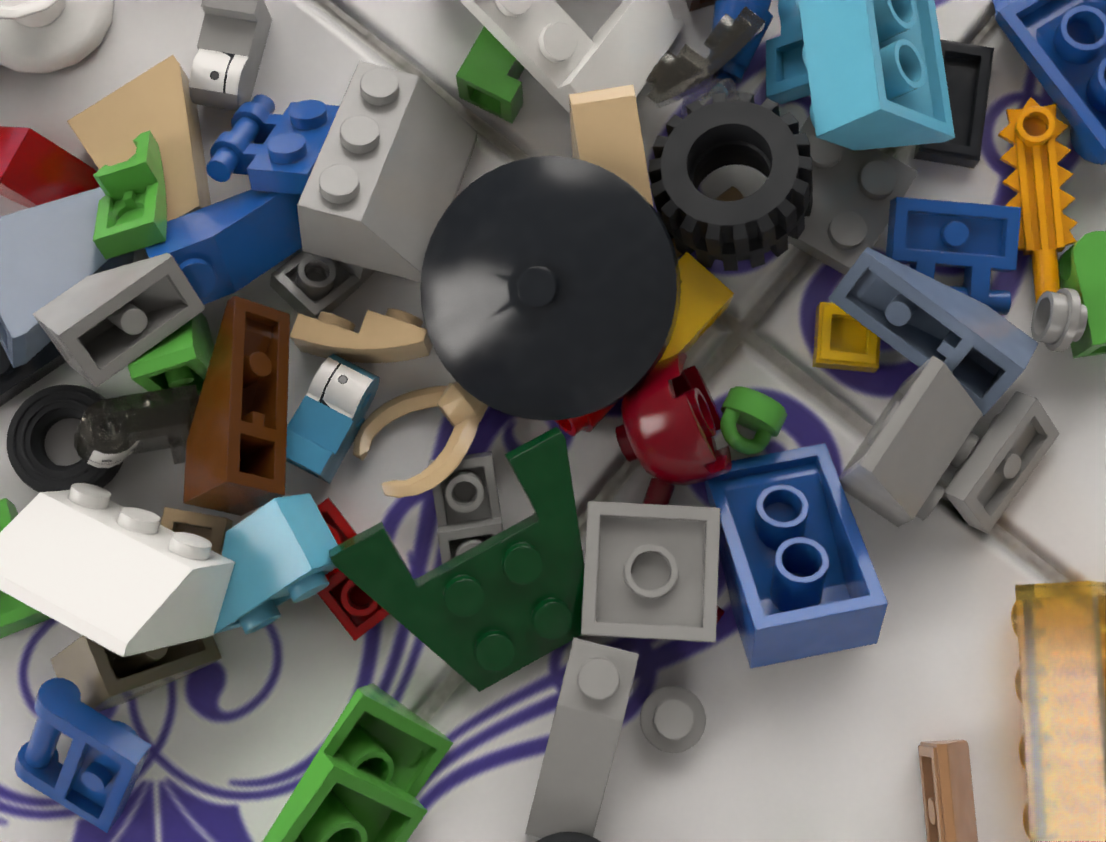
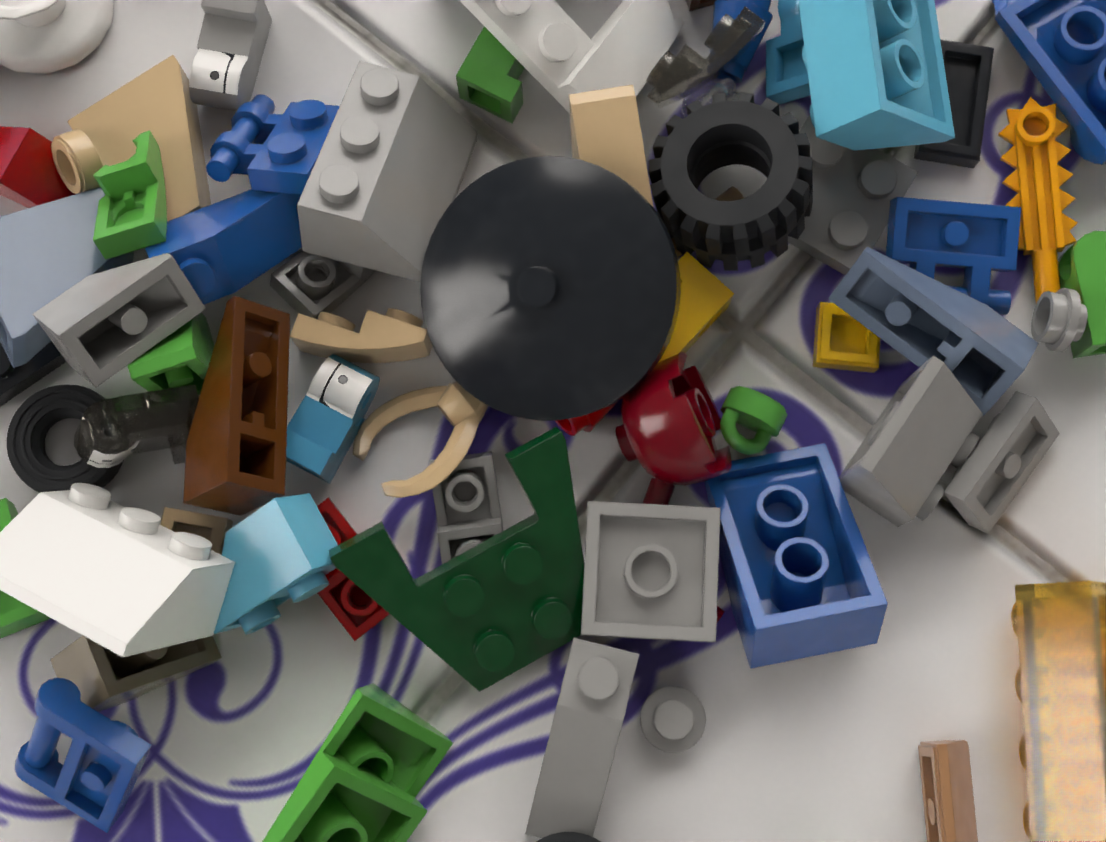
none -> tan tile [51,129,103,194]

